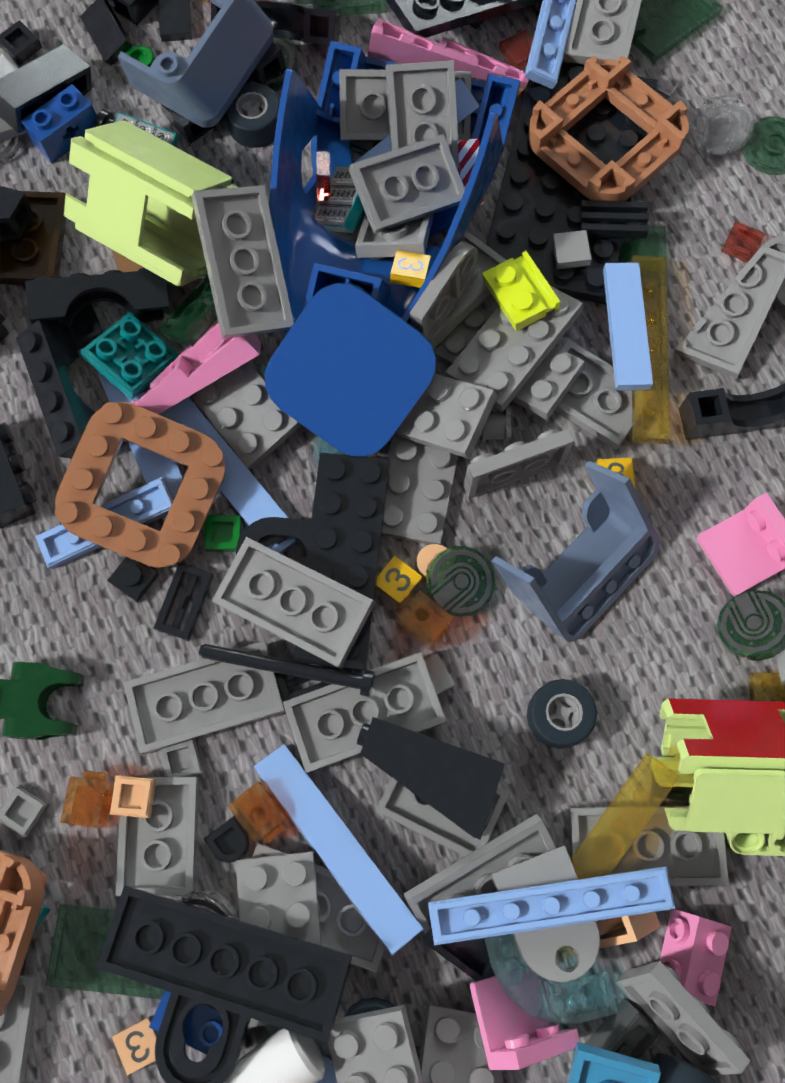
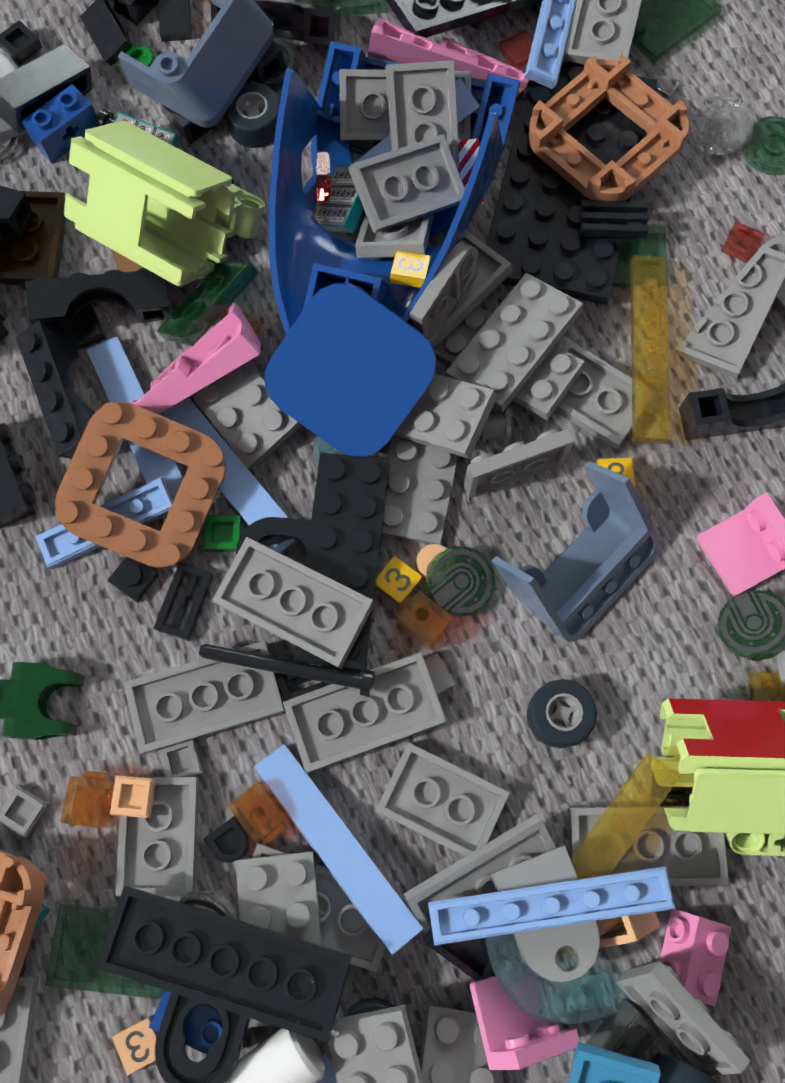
teal tile [81,312,179,400] -> none
light grey plate [191,185,294,339] -> none
black slope [356,717,505,840] -> none
neon yellow plate [482,251,560,331] -> none
light grey tile [552,230,591,269] -> none
light blue tile [603,263,653,390] -> none

